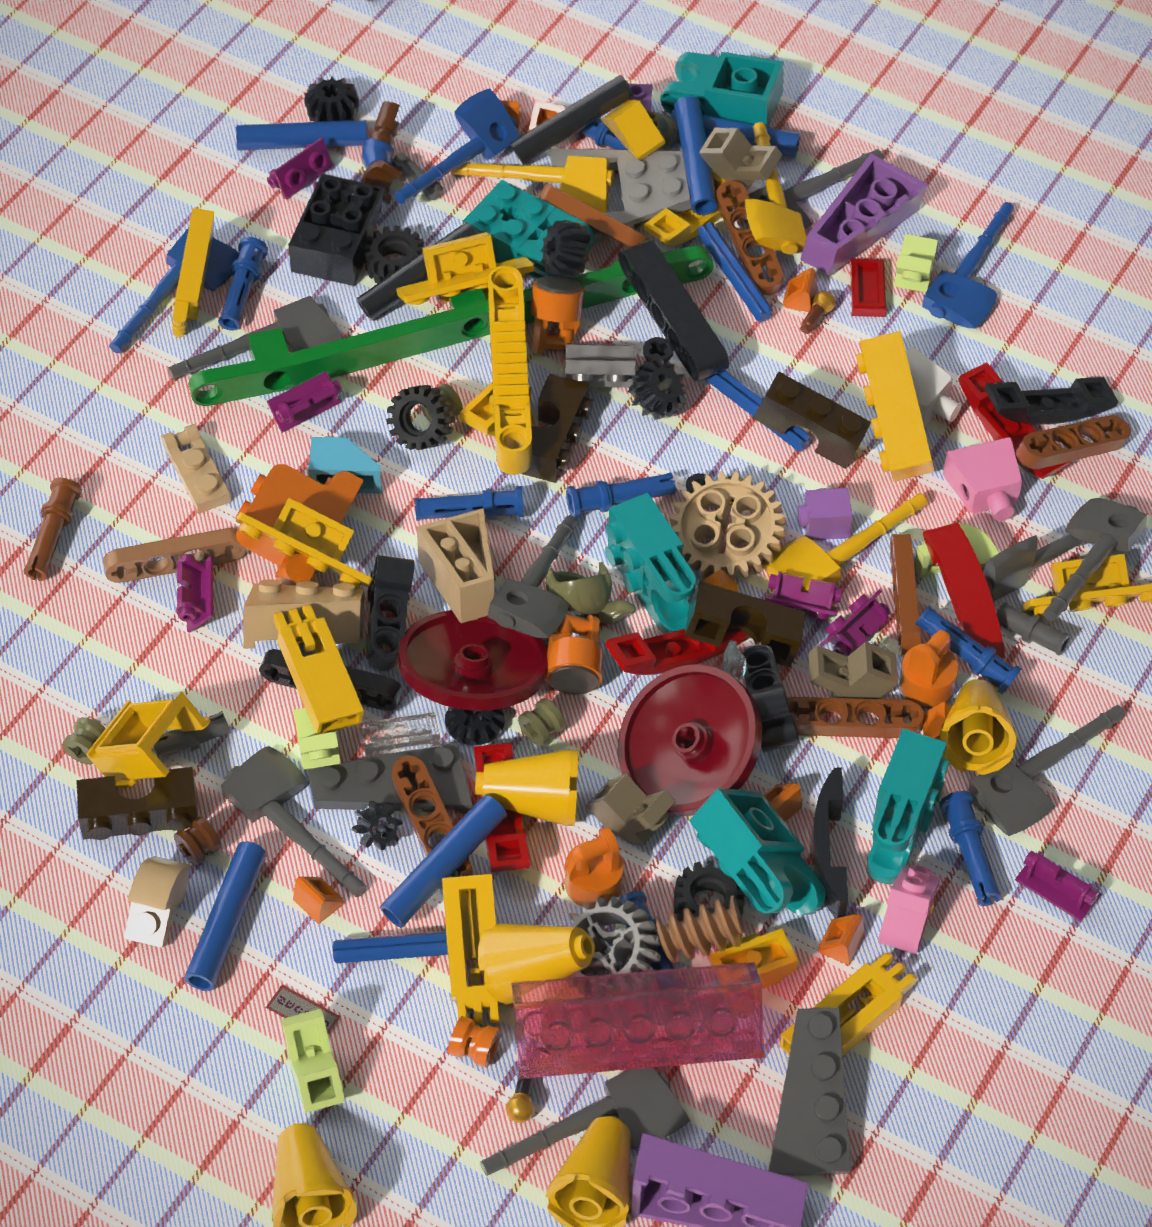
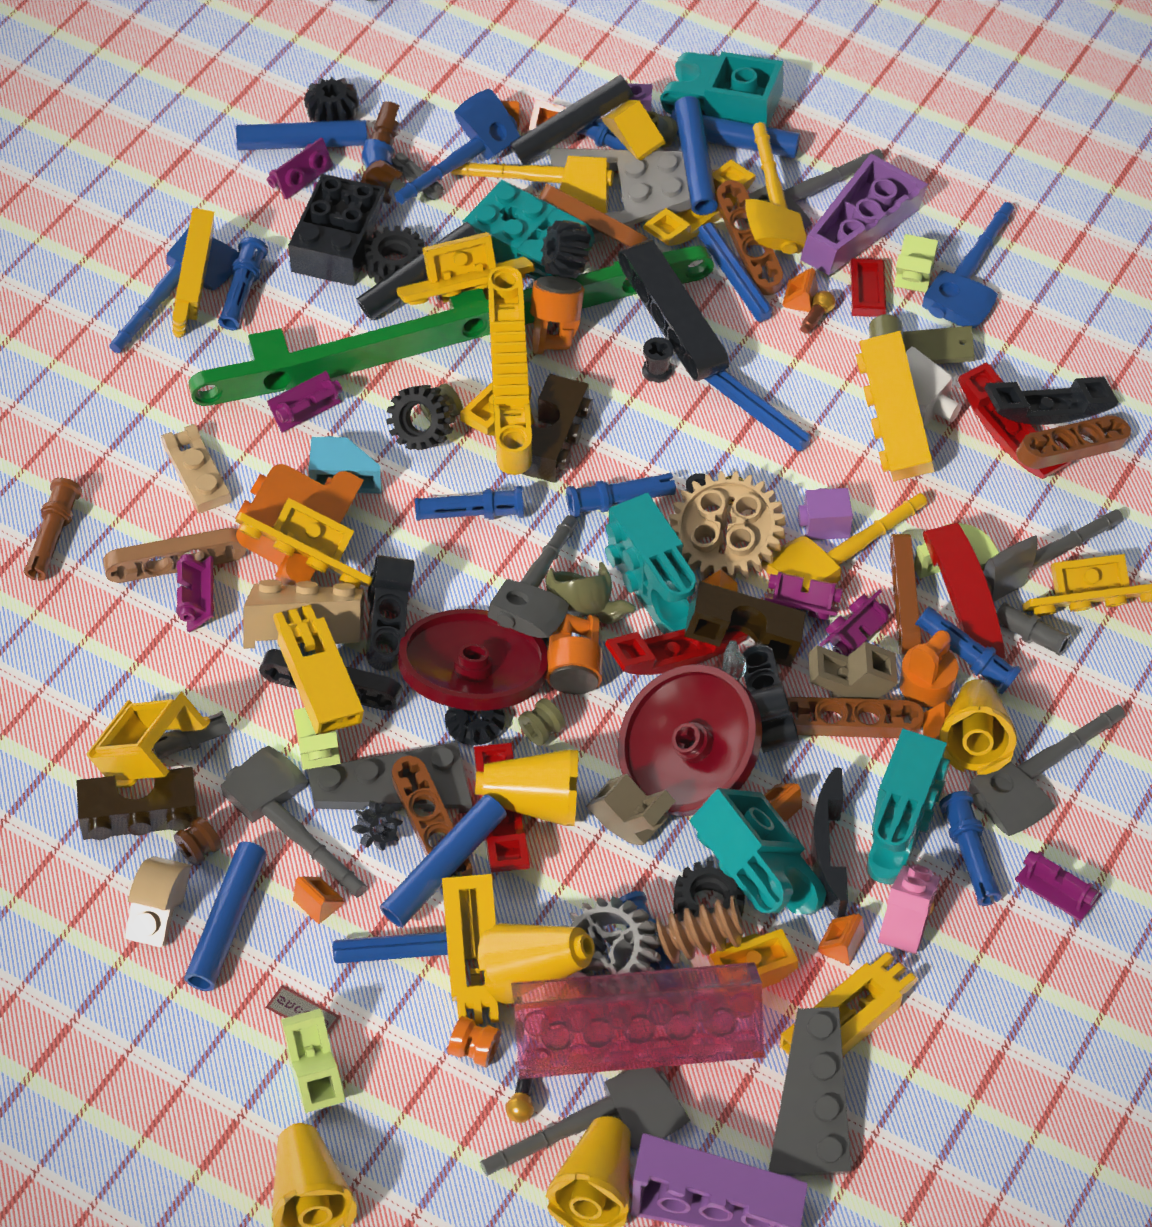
olive wheel [62,717,106,765] -> none
dark grey piece [167,296,344,380] -> none
clear plate [360,712,441,757] -> none
tan wedge [417,508,495,623] -> none
orange piece [564,827,624,908] -> none
flat silver brick [565,343,636,388] -> none
black gear [628,359,689,421] -> none
dark tan brick [699,128,782,189] -> none
dark brown arch [753,371,871,469] -> none
bright pink torso [943,437,1022,521] -> none
dark grey piece [1043,498,1147,622] -> none
none -> olive door [869,314,975,364]

